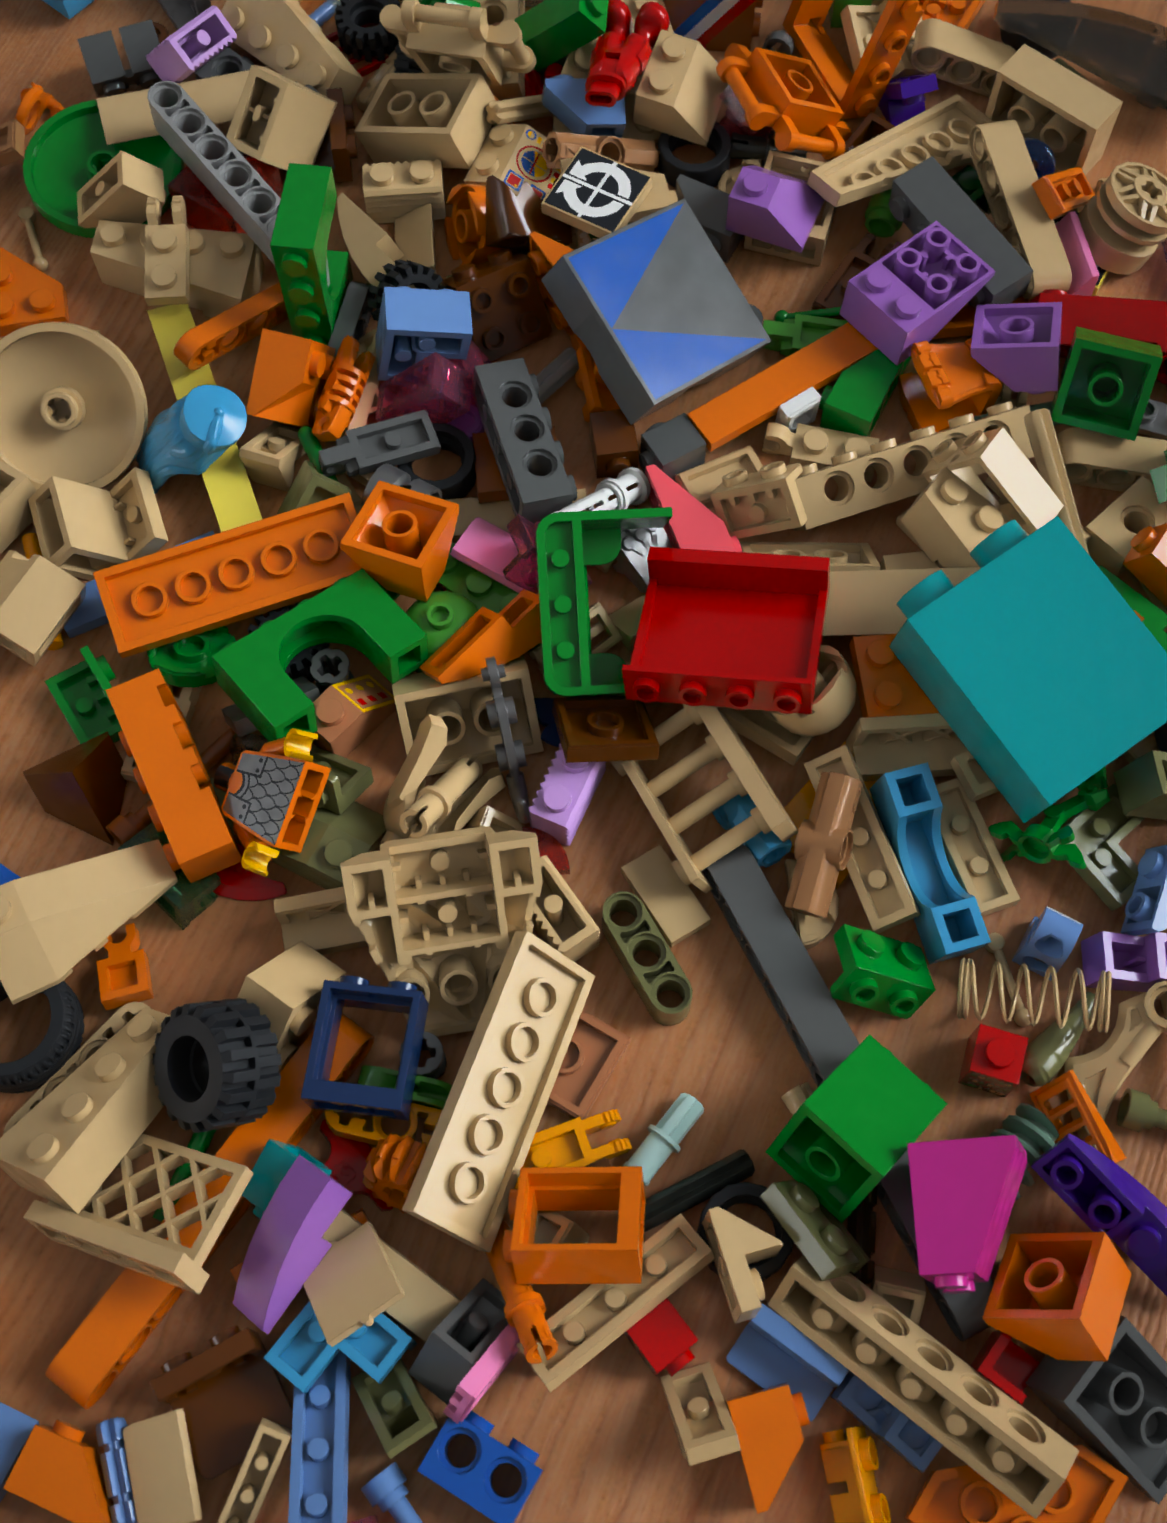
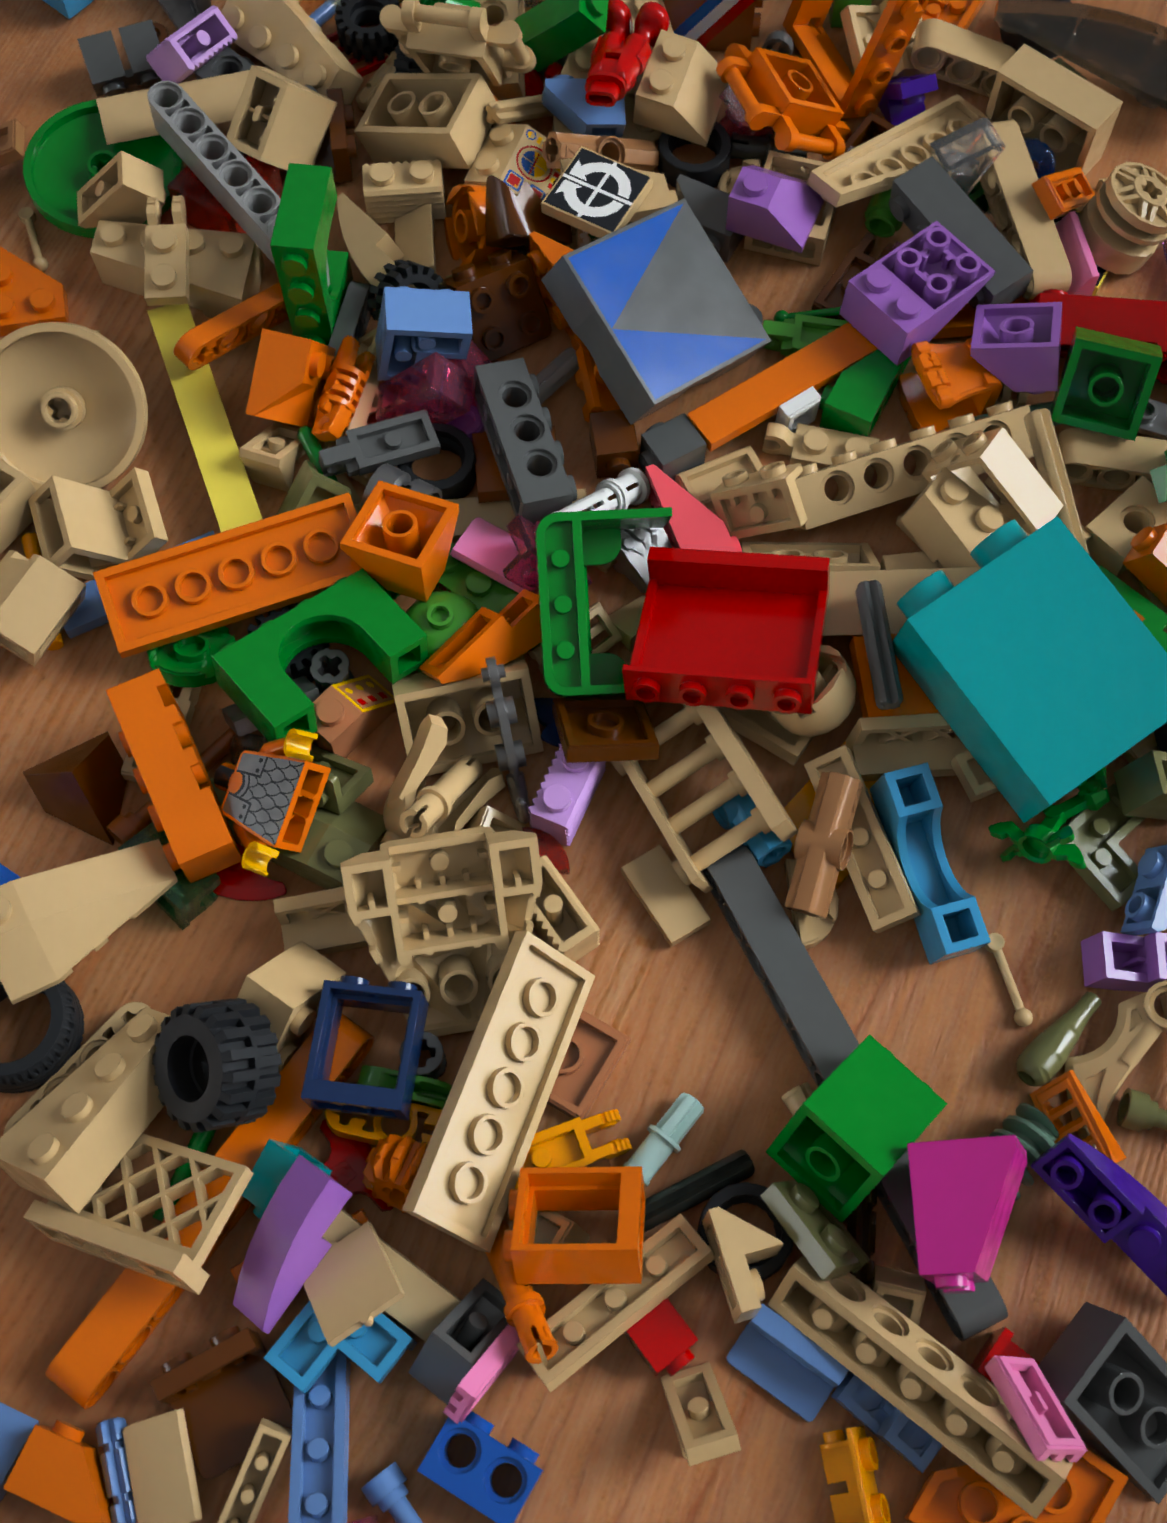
orange piece [15,82,65,135] -> none
green bracket [45,645,122,744] -> none
orange plate [96,923,154,1011] -> none
dark azure hair [137,385,247,494] -> none
olive slope [351,1358,438,1459] -> none
olive beam [602,891,693,1026] -> none
orange slope [727,1383,810,1514] -> none
green bracket [830,924,935,1019] -> none
tan plate [936,778,1020,917] -> none
tan piece [957,958,1112,1034] -> none
red brick [958,1024,1029,1097] -> none
orange slope [982,1232,1131,1362] -> none
medium blue leg [1012,906,1083,980] -> none
none -> dark grey axle [855,580,903,710]
none -> clear slope [930,117,1006,195]
none -> bright pink tile [984,1355,1087,1462]

